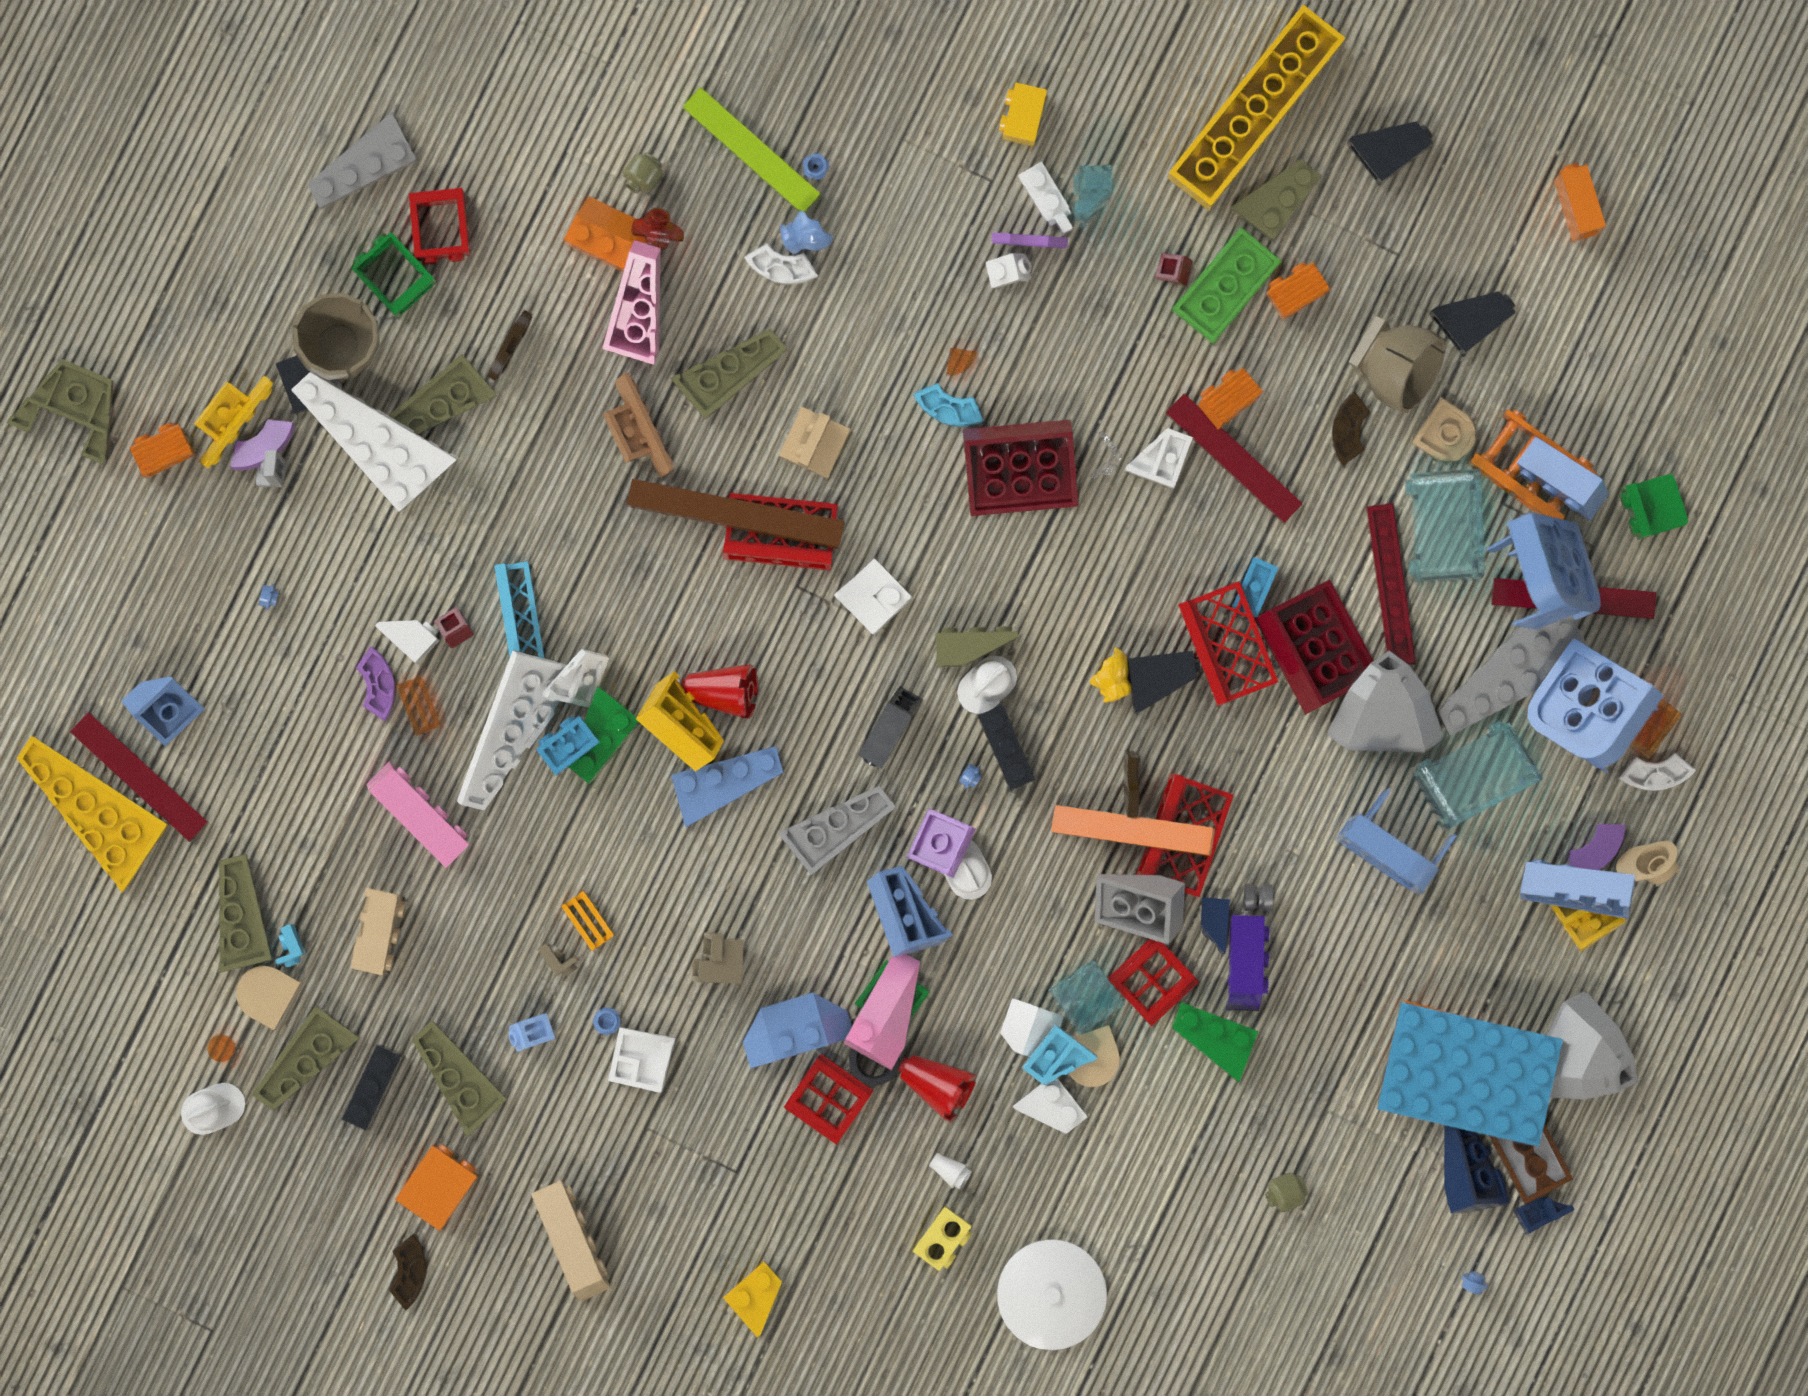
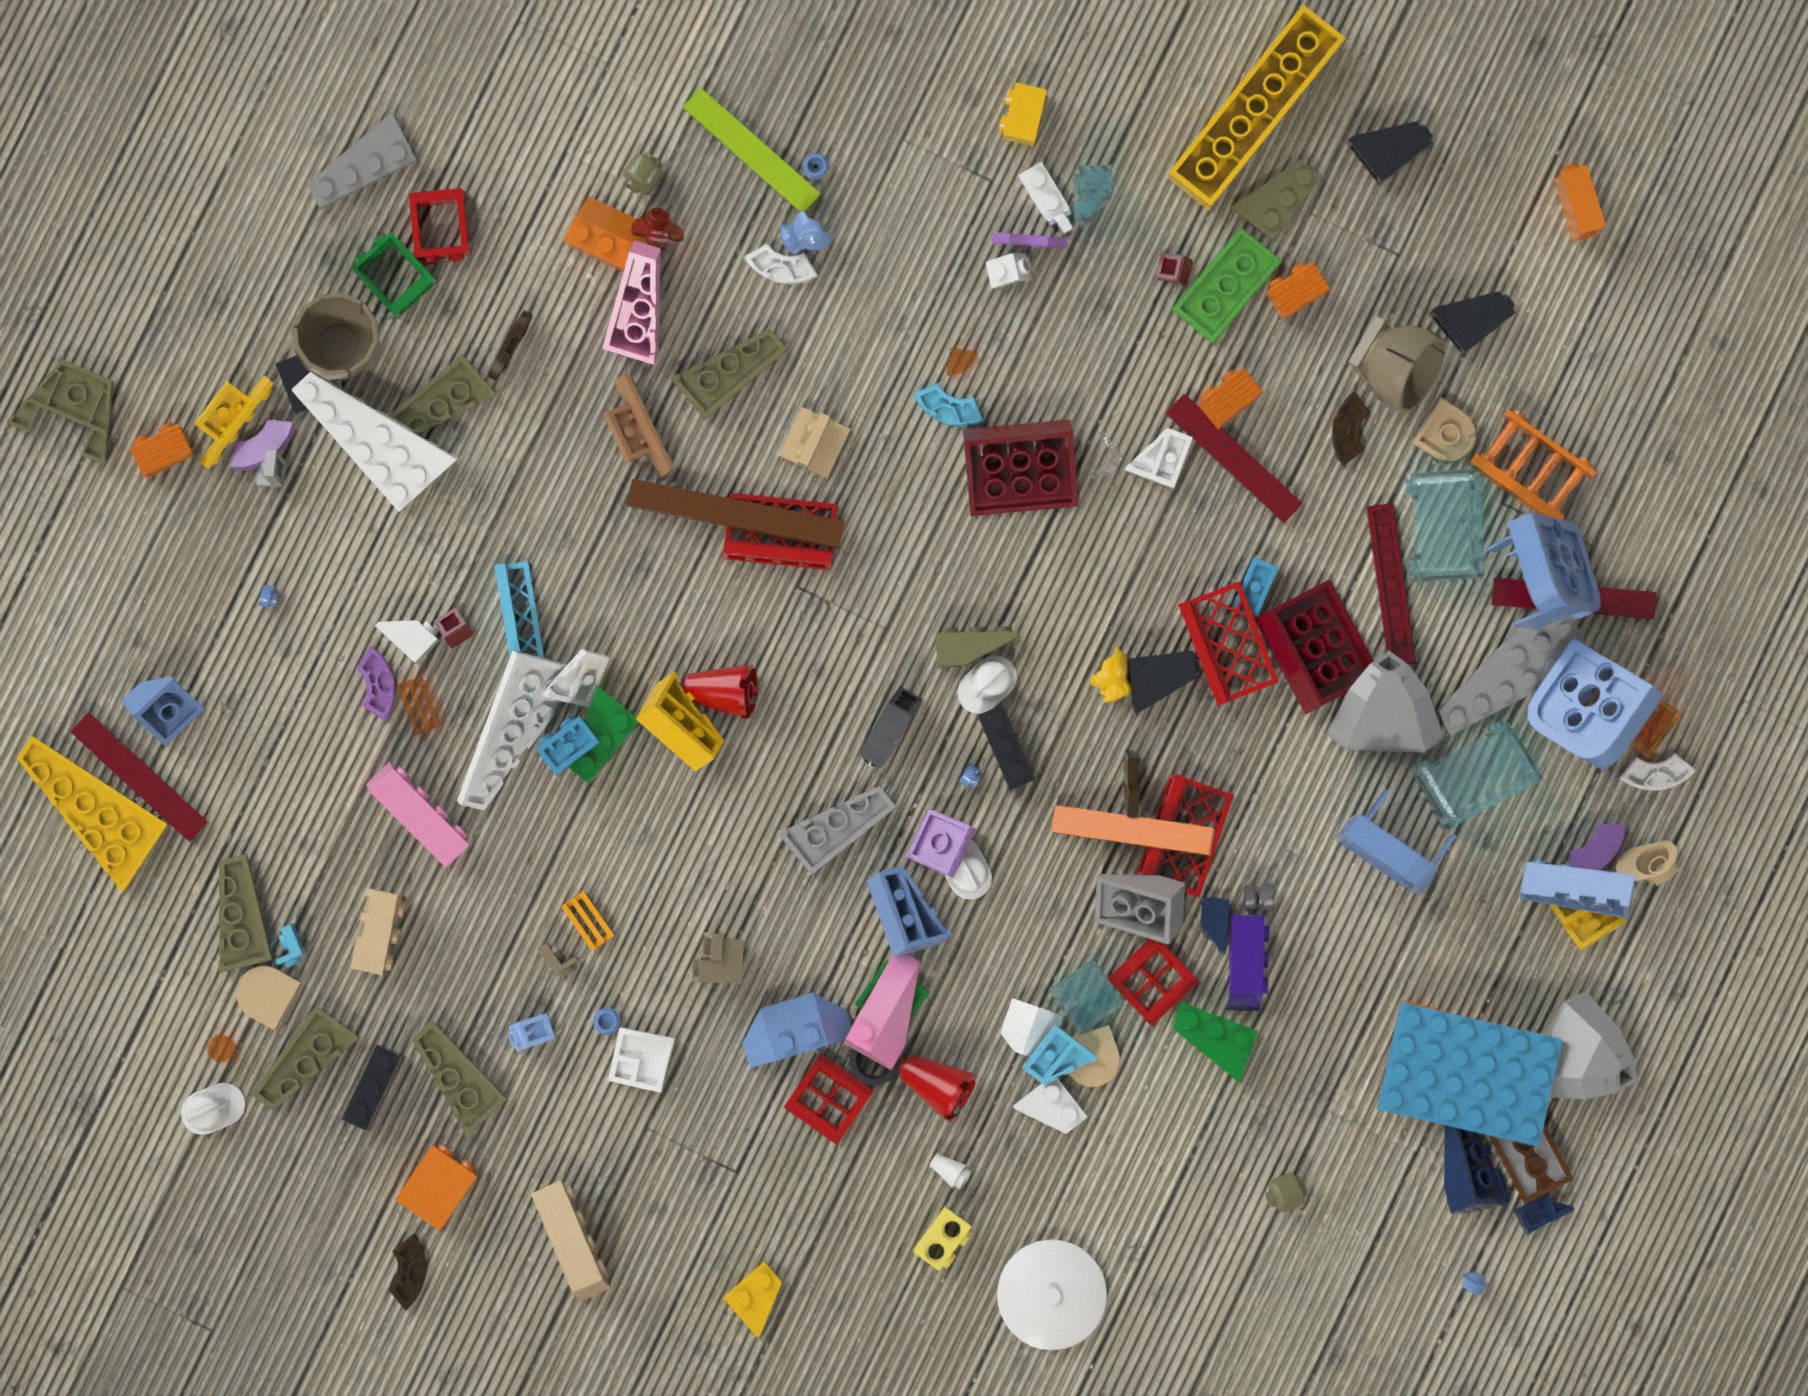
medium blue wing [671,746,783,828] -> none
white plate [834,558,913,635] -> none
medium blue wedge [1517,437,1609,521] -> none
green bracket [1620,474,1688,540] -> none

